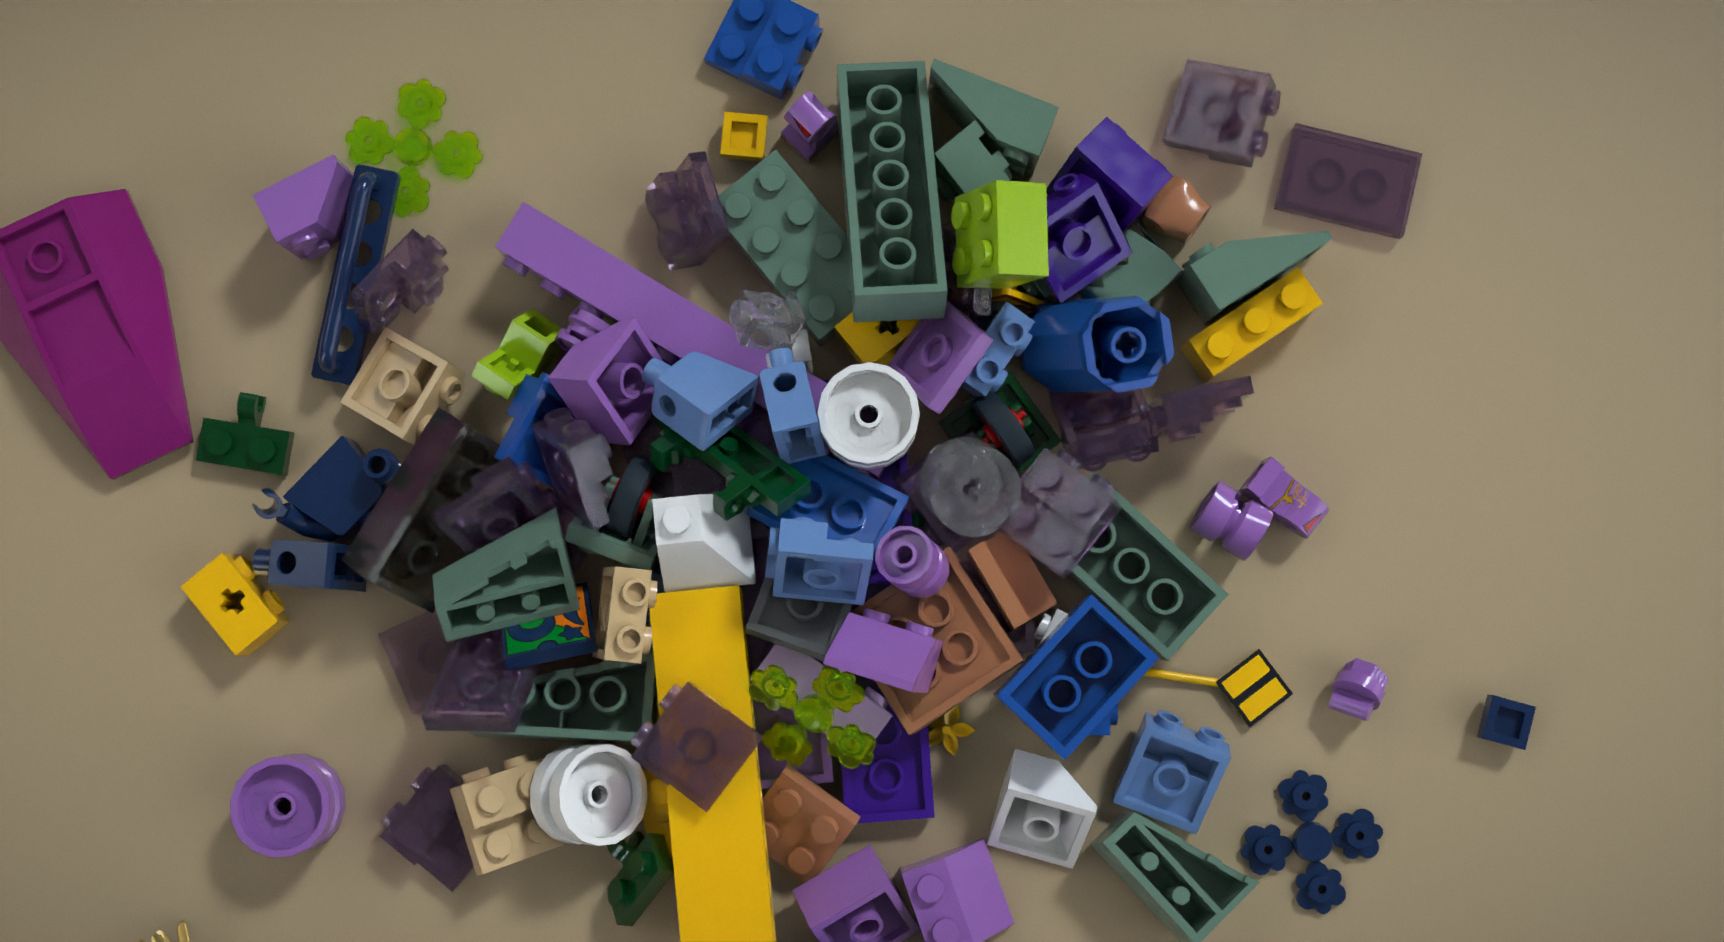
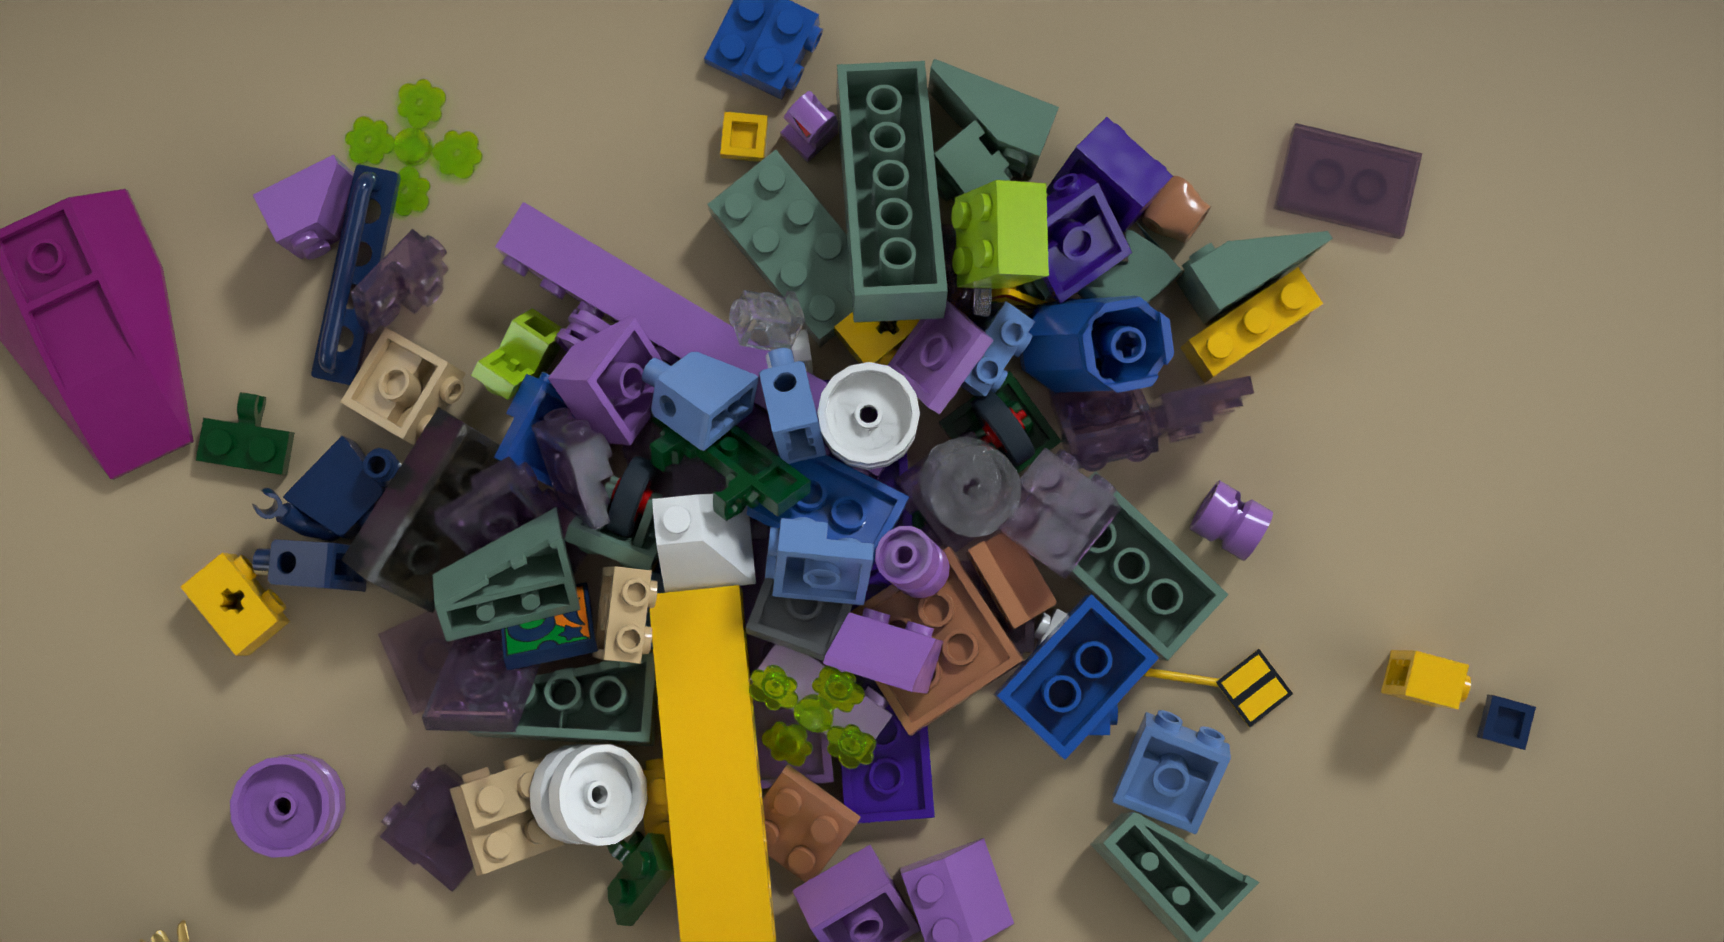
plate [630,681,764,812] -> none
clear purple plate [645,151,730,270] -> none
yellow plant [928,705,975,756] -> none
white slope [987,749,1097,869] -> none
clear purple plate [1162,59,1281,168] -> none
medium lavender leg [1239,456,1329,539] -> none
dark blue plant [1240,770,1383,914] -> none
medium lavender piece [1329,658,1388,721] -> none
none -> yellow brick [1381,650,1471,710]

